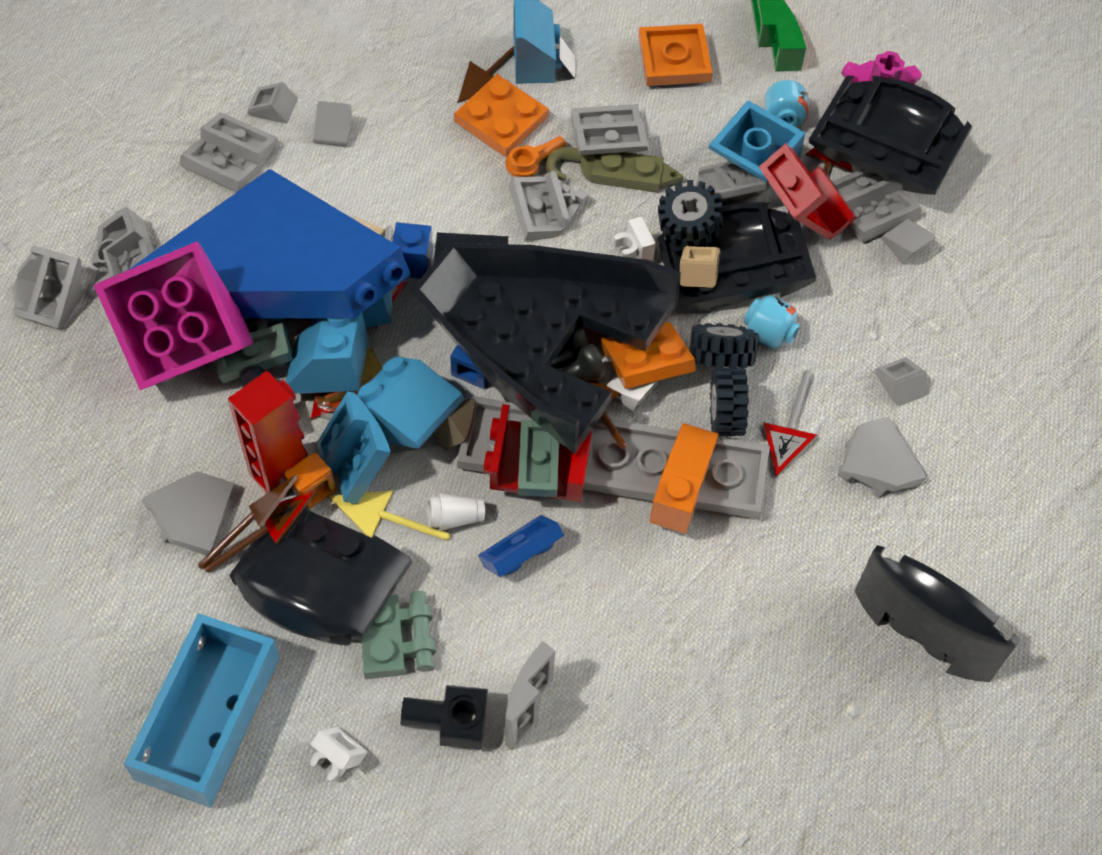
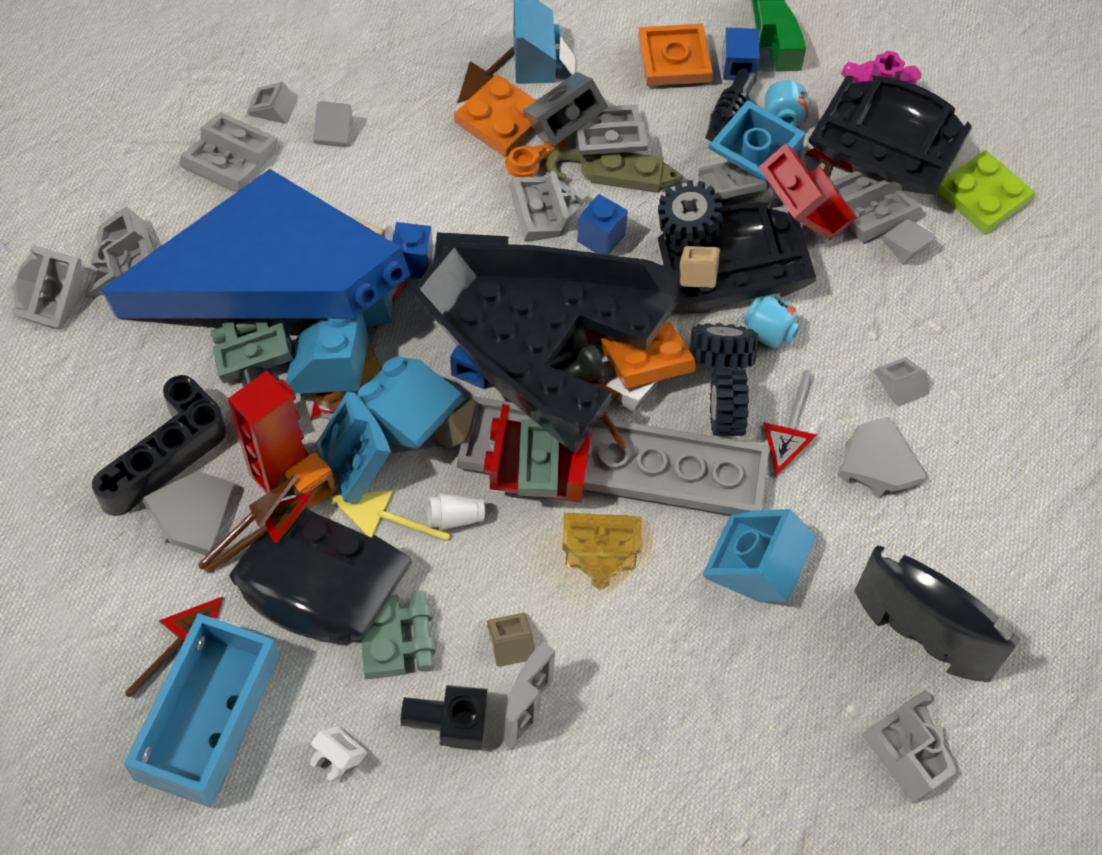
dark pink slope [94,242,254,390] -> none
blue plate [478,515,564,577] -> none
white tile [613,216,656,262] -> none
orange slope [649,423,719,534] -> none
none -> black beam [92,375,226,516]
none -> reddish brown piece [125,596,223,697]
none -> dark tan slope [486,613,535,667]
none -> dark grey brick [523,72,608,146]
none -> clear yellow slope [562,512,641,591]
none -> blue brick [577,194,628,255]
none -> dark azure slope [702,509,816,602]
none -> black hinge [705,68,757,141]
none -> blue brick [722,27,760,80]
none -> light grey slope [862,690,956,803]
none -> lime plate [937,150,1035,234]

